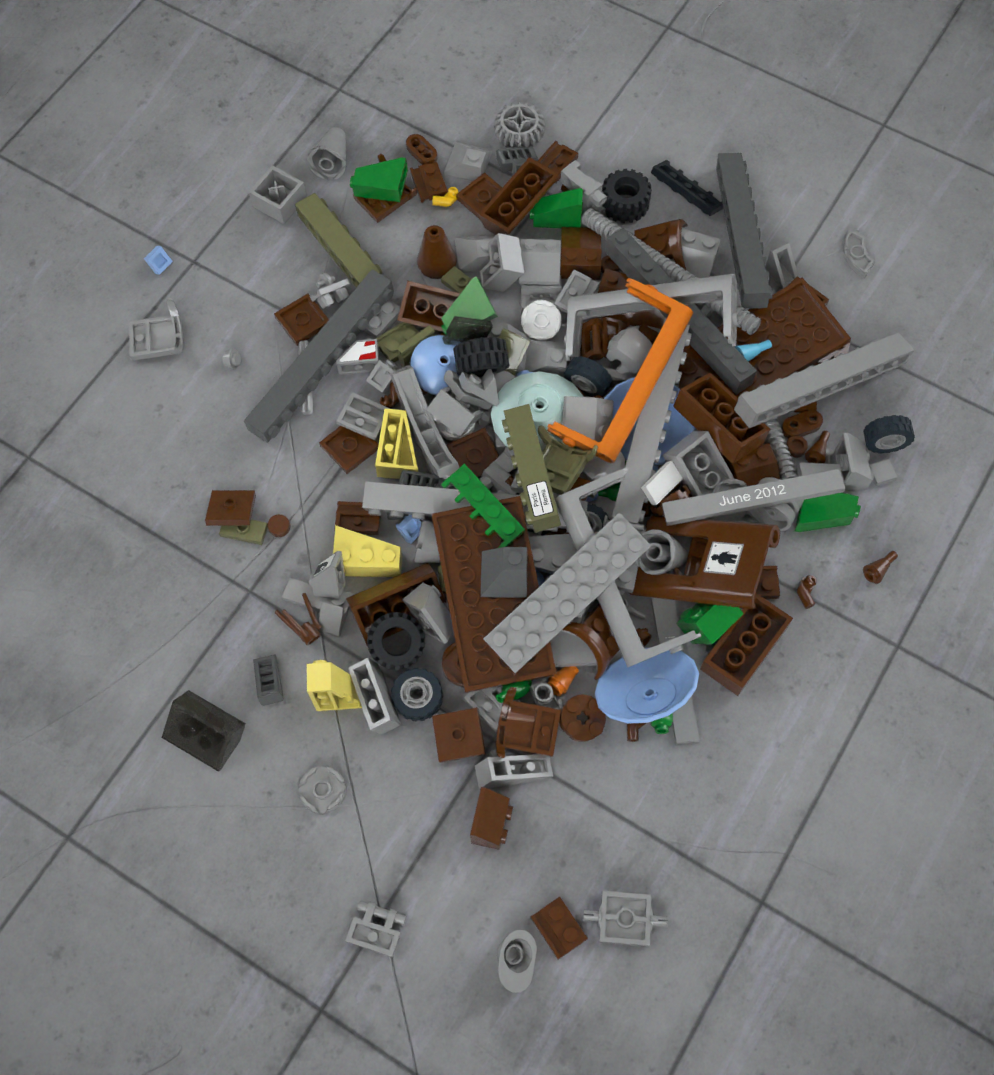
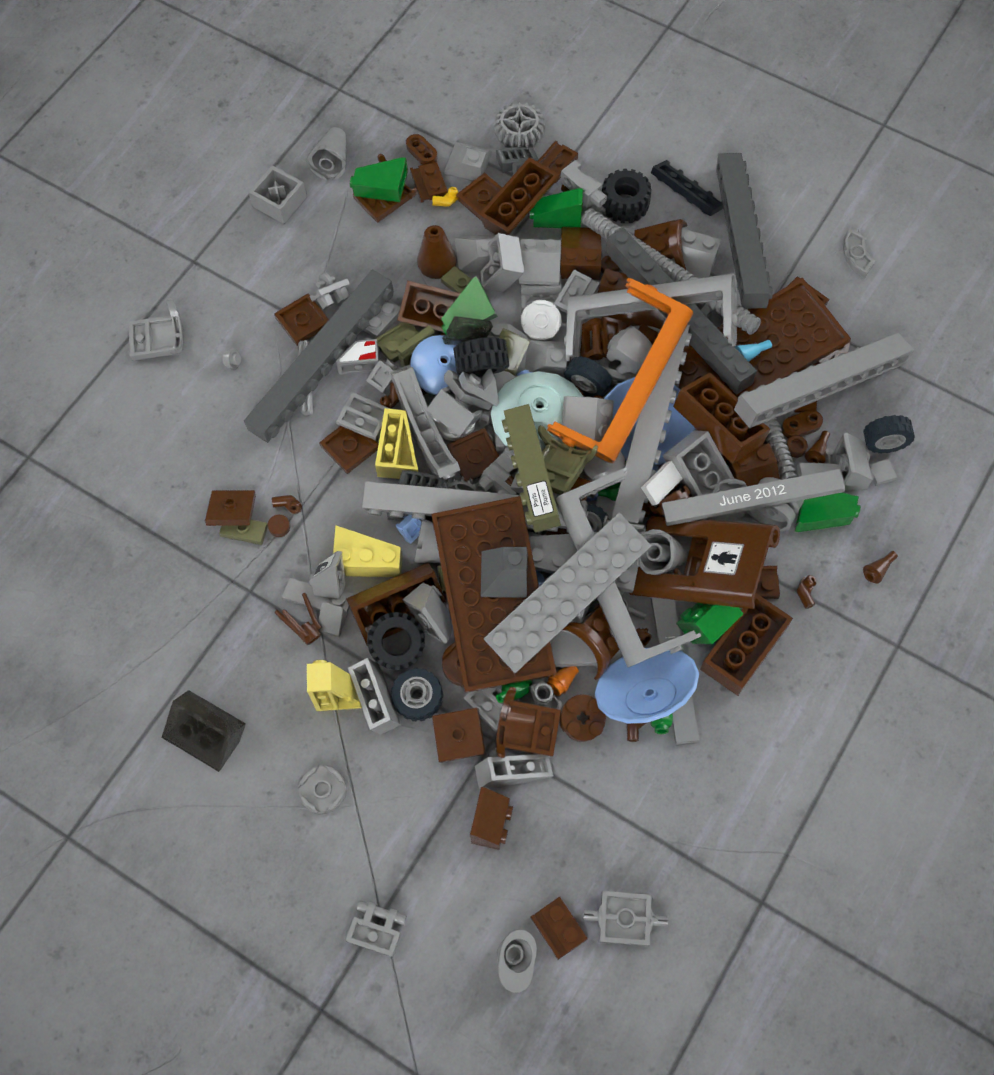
light blue tile [144,246,173,275] -> none
dark grey slope [253,654,284,706] -> none
olive brick [295,193,383,287] -> none
reddish brown plate [334,501,381,535] -> none
green hinge [441,464,525,548] -> none
light grey slope [766,243,799,289] -> none
none -> reddish brown arm [272,495,302,514]

